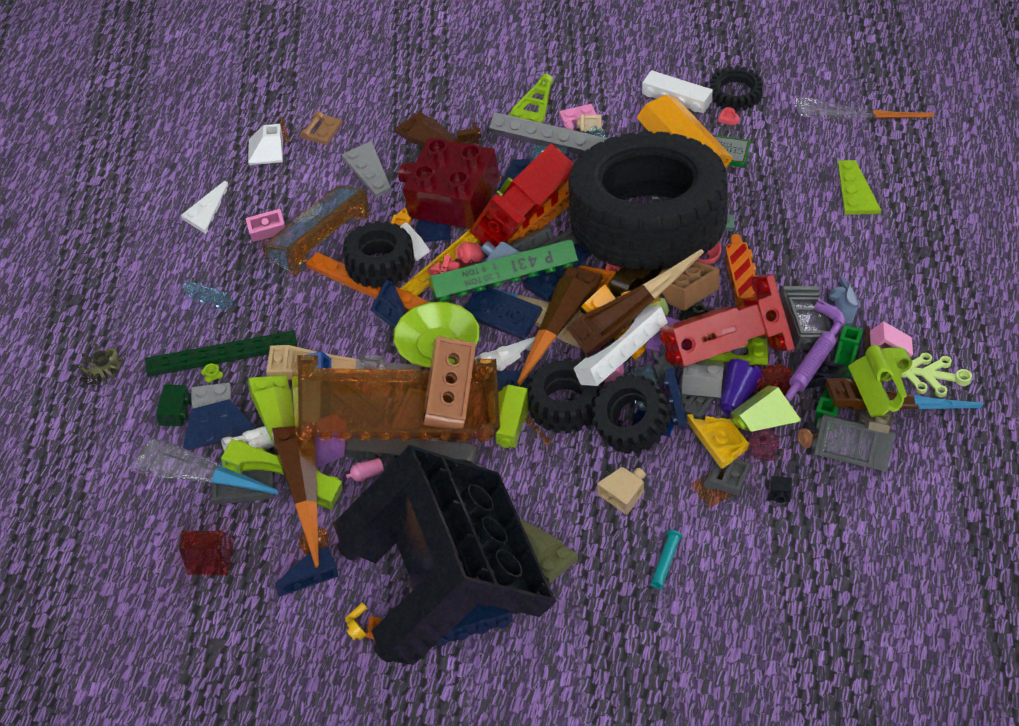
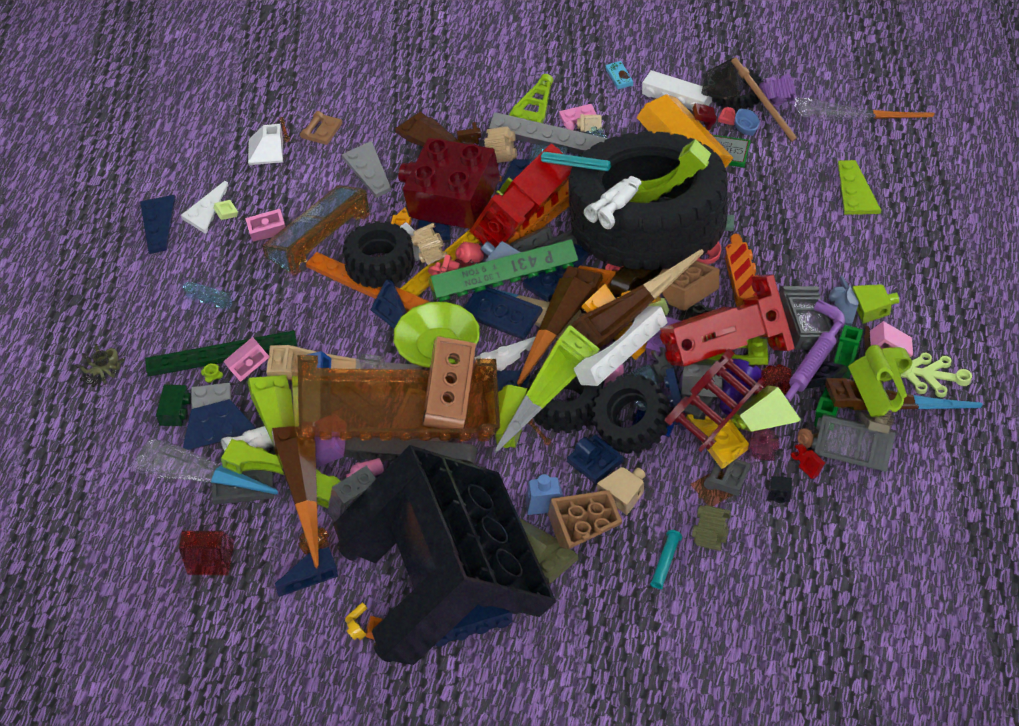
none -> dark blue wing [140,194,176,254]
none -> yellowish green plate [213,200,238,220]
none -> bright pink brick [223,337,270,382]
none -> dark grey door [328,465,376,522]
none -> tan brick [411,223,448,265]
none -> tan brick [484,126,517,163]
none -> lime plate [494,325,600,453]
none -> medium blue torso [525,474,564,515]
none -> teal axle [541,152,611,172]
none -> medium nougat wedge [548,490,622,549]
none -> dark blue plate [567,435,624,485]
none -> white piece [584,176,641,229]
none -> medium azure tile [606,61,633,89]
none -> lime arch [629,139,711,203]
none -> dark red fence [664,349,765,452]
none -> dark red bracket [692,103,717,130]
none -> olive brick [692,505,731,551]
none -> clear smoke slope [701,57,744,100]
none -> medium nougat bar [731,57,797,142]
none -> medium blue hat [734,109,760,136]
none -> medium lavender brick [759,74,797,106]
none -> red plate [790,444,825,479]
none -> lime torso [852,284,899,324]

